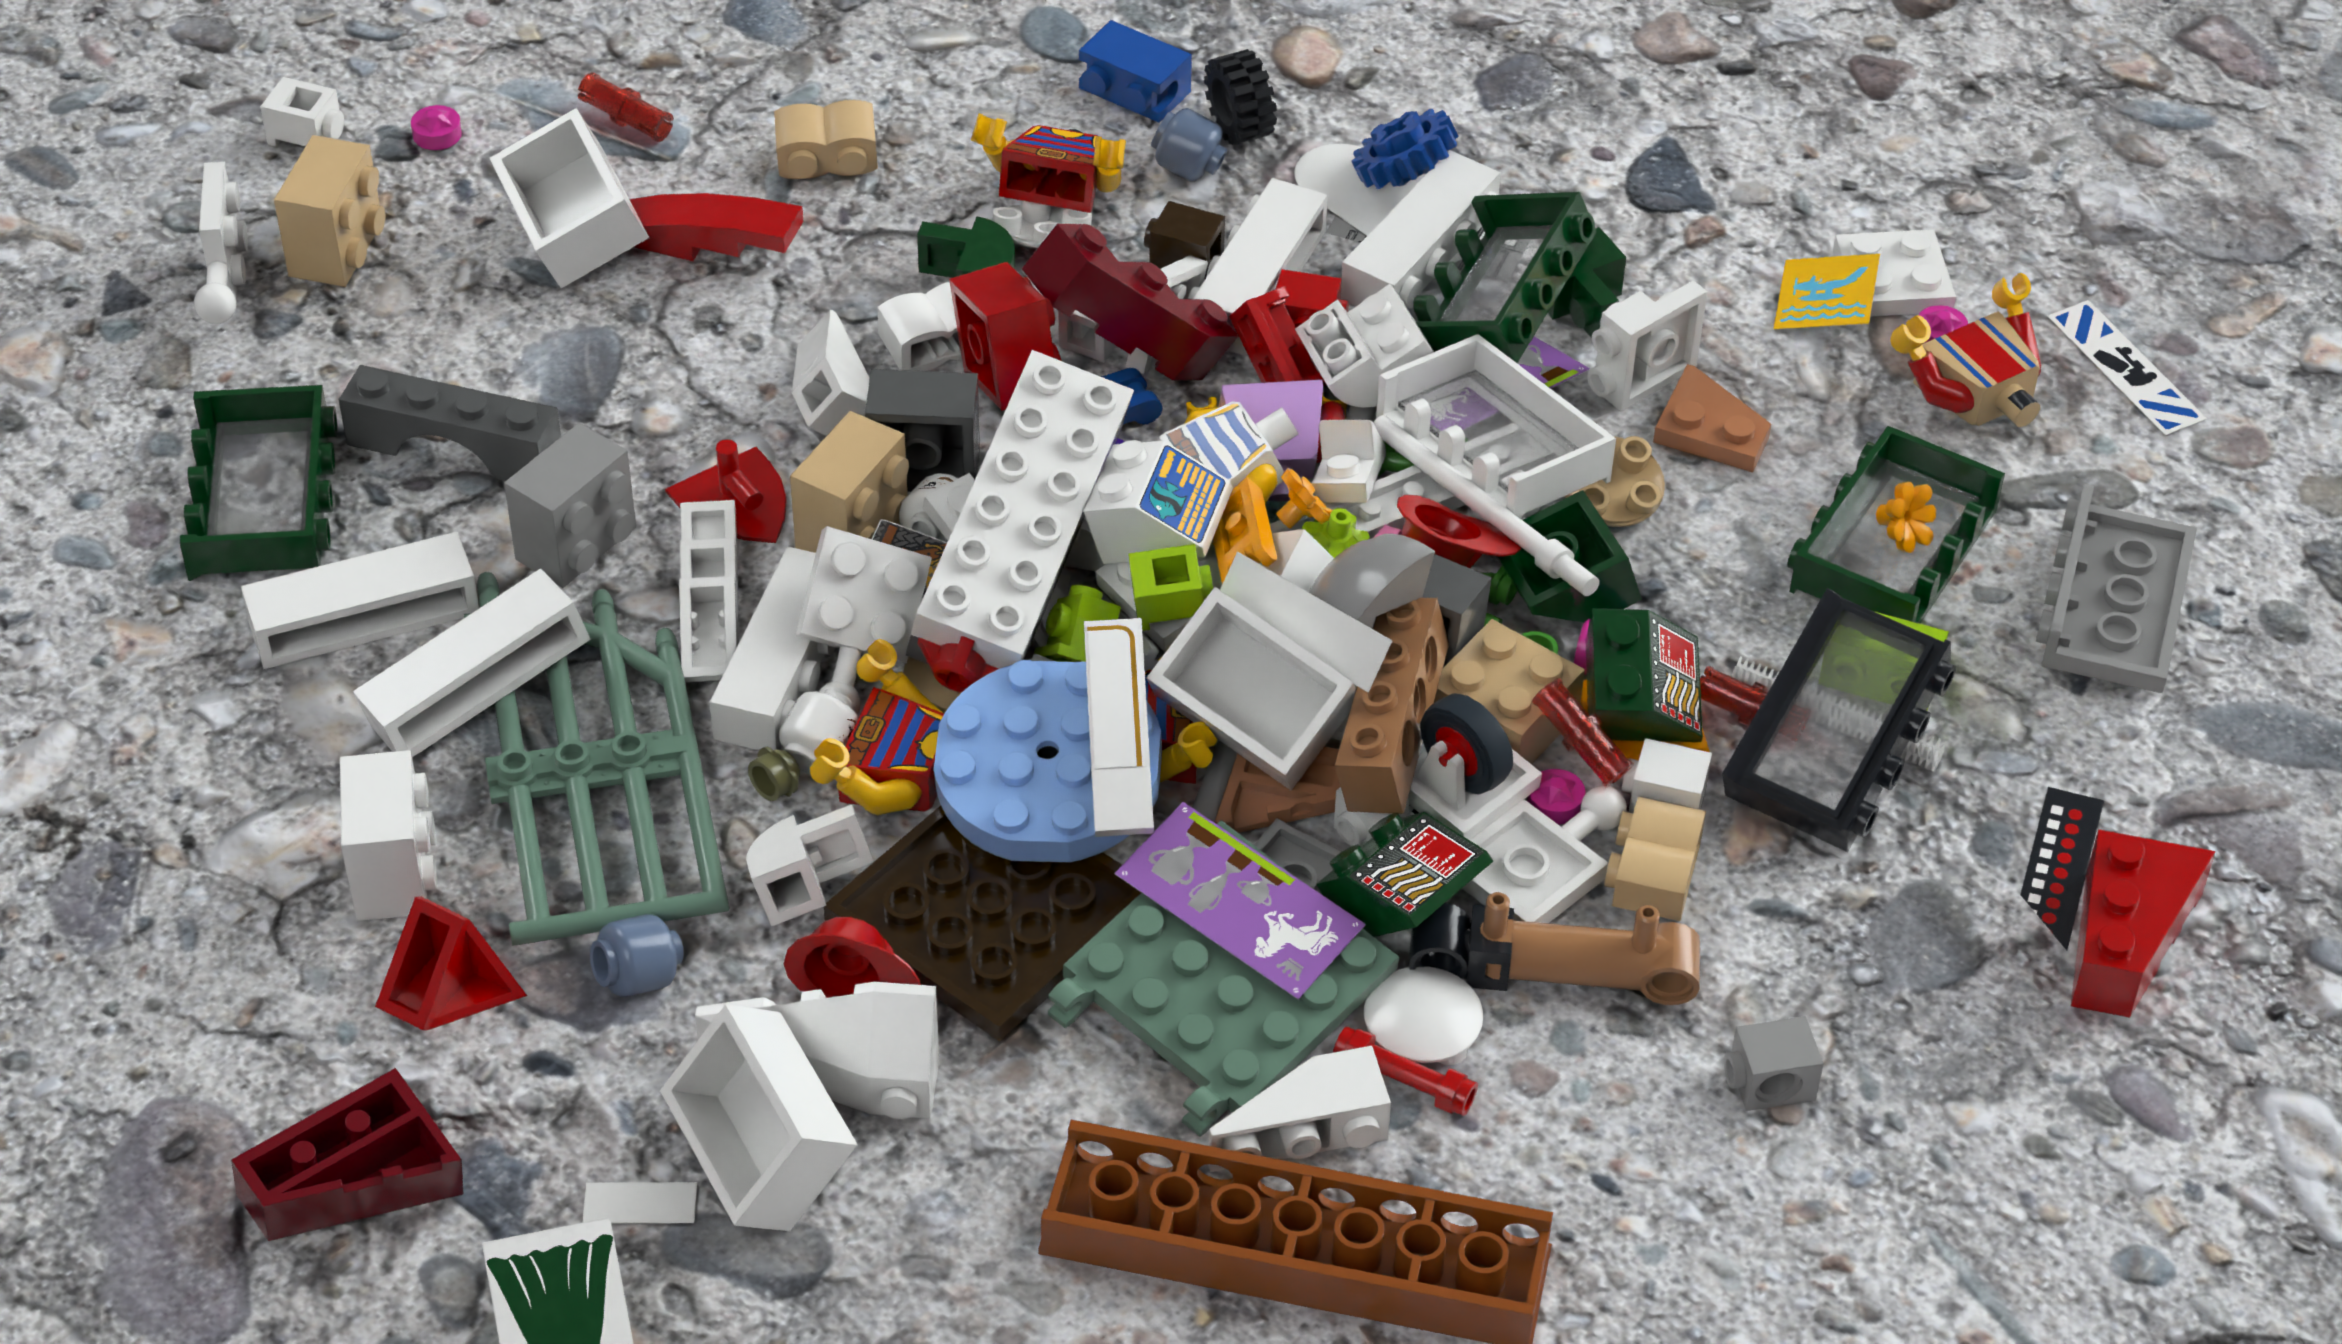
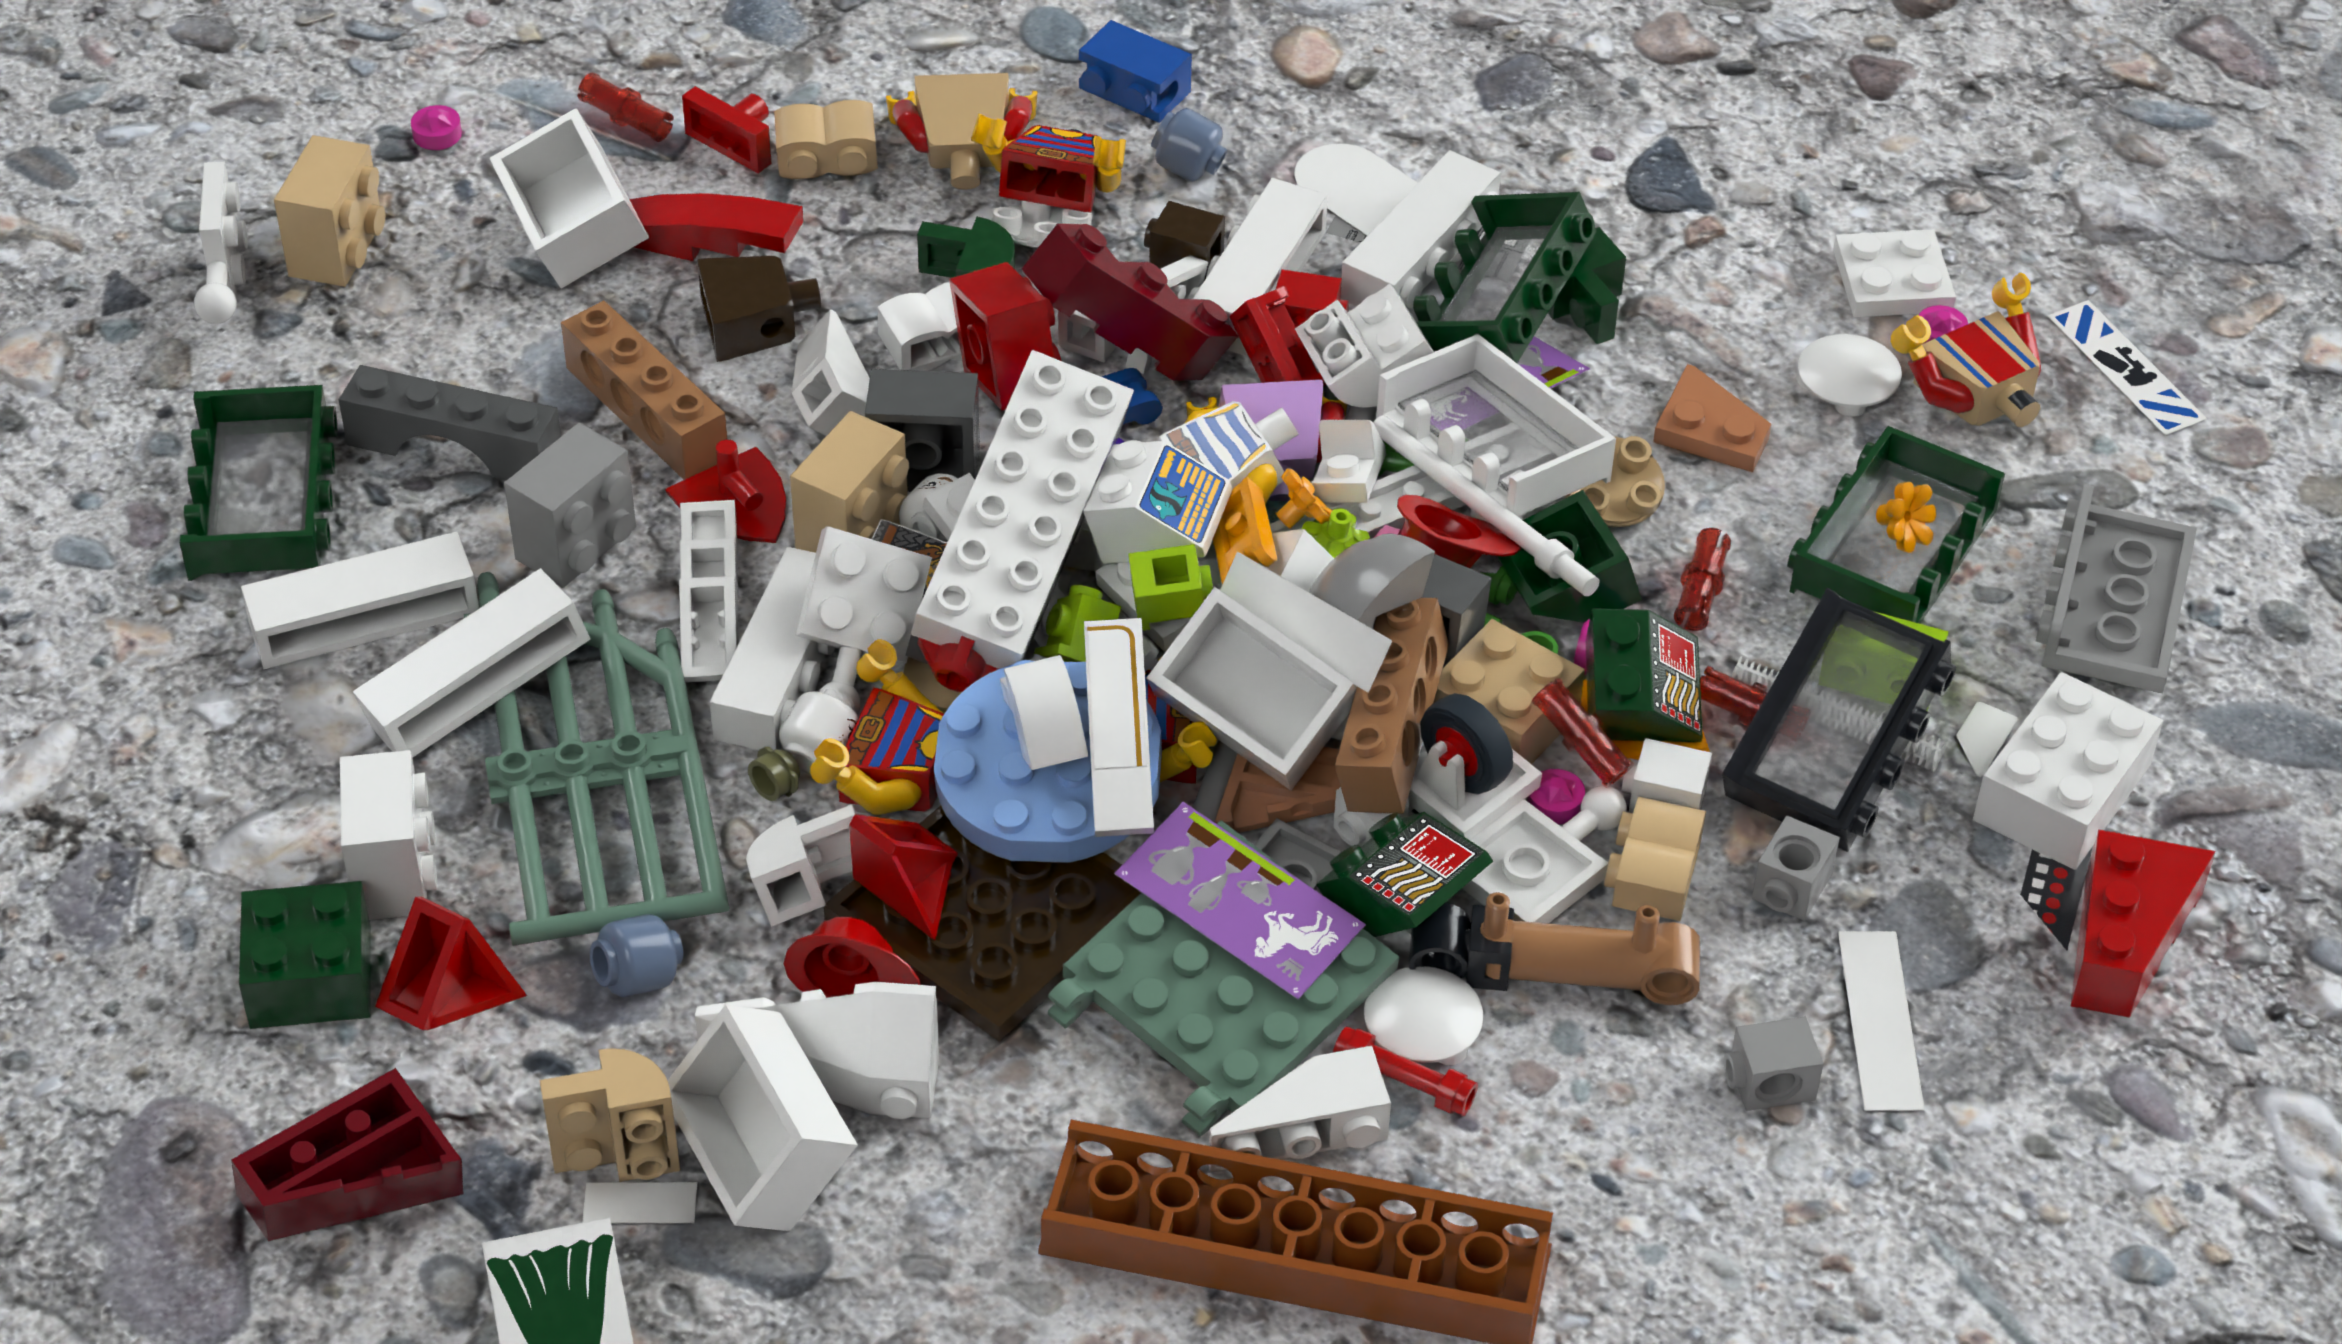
white brick [260,77,344,147] -> none
black tyre [1204,49,1277,145] -> none
blue gear [1351,109,1459,189] -> none
white plate [1587,280,1707,411] -> none
yellow sticker [1773,254,1880,330] -> none
none -> dark green brick [239,881,371,1029]
none -> tan brick [539,1048,680,1182]
none -> medium nougat brick [561,300,727,480]
none -> red tile [682,86,772,174]
none -> dark brown torso [697,256,821,362]
none -> red slope [849,814,958,940]
none -> tan torso [886,73,1038,190]
none -> white brick [1000,655,1088,770]
none -> clear red pin [1674,528,1732,631]
none -> light grey brick [1752,815,1840,921]
none -> white dish [1796,334,1902,417]
none -> white sticker [1838,931,1925,1111]
none -> white sticker [1956,702,2018,777]
none -> white brick [1973,672,2163,870]

